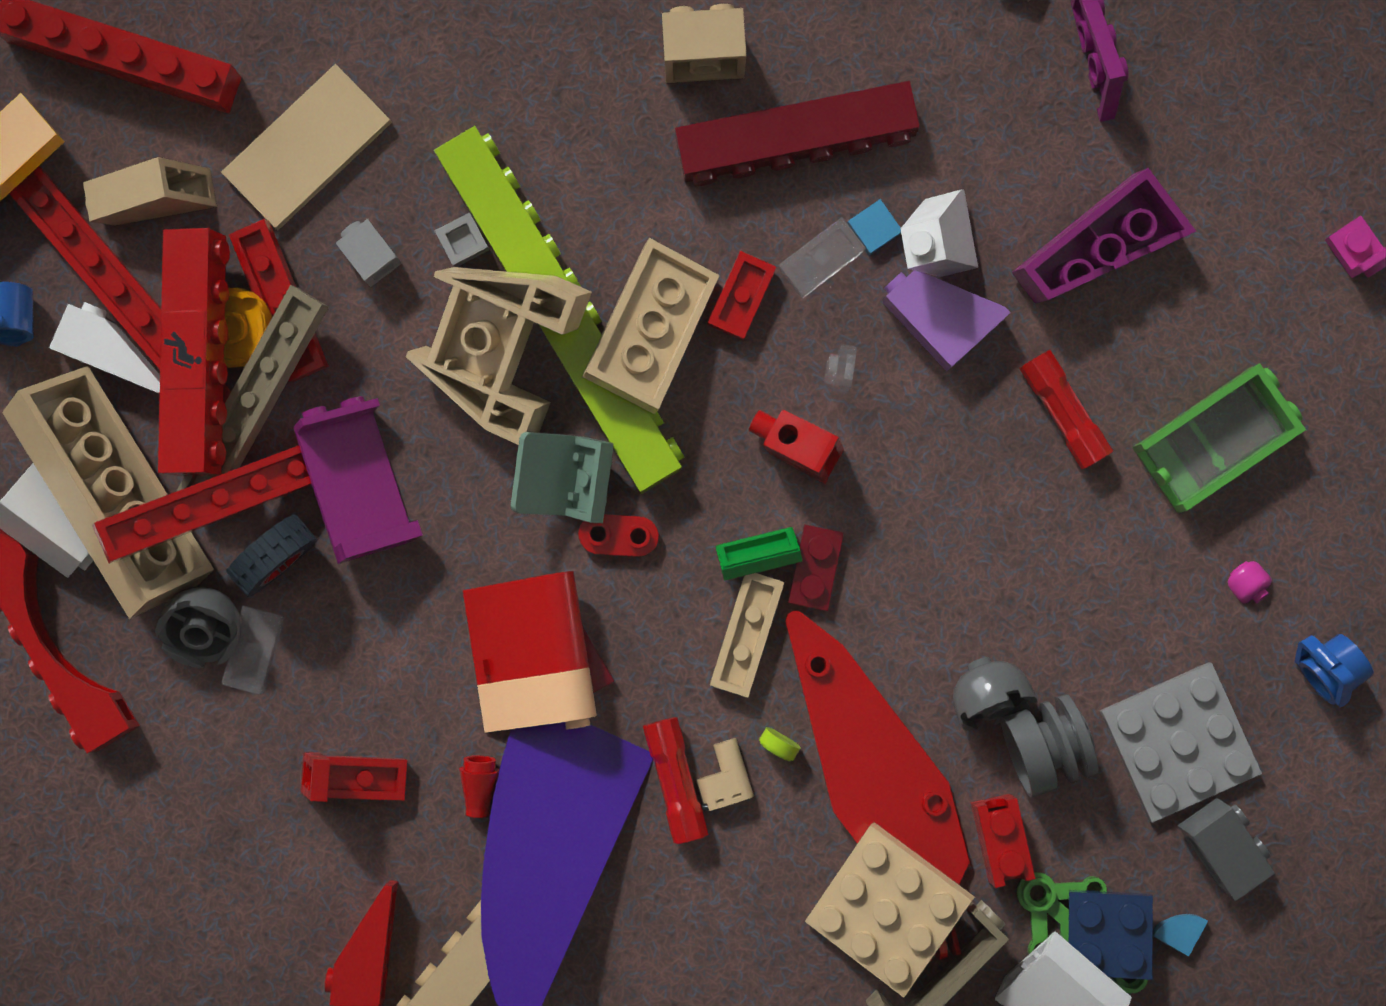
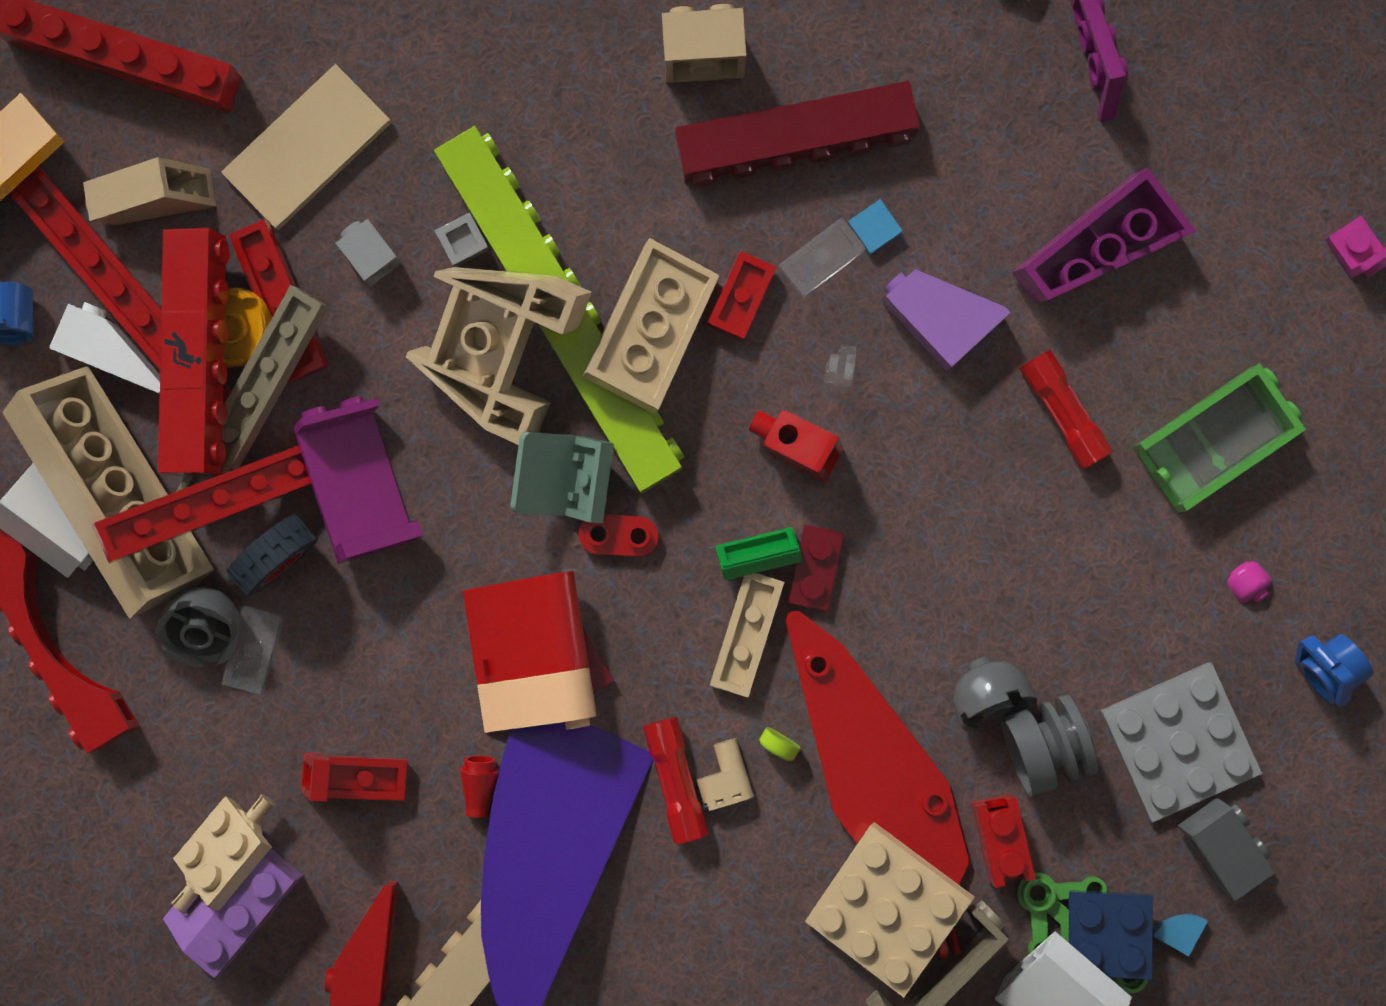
white slope [901,189,978,277] -> none
none -> medium lavender slope [163,848,303,978]
none -> tan plate [172,794,275,913]

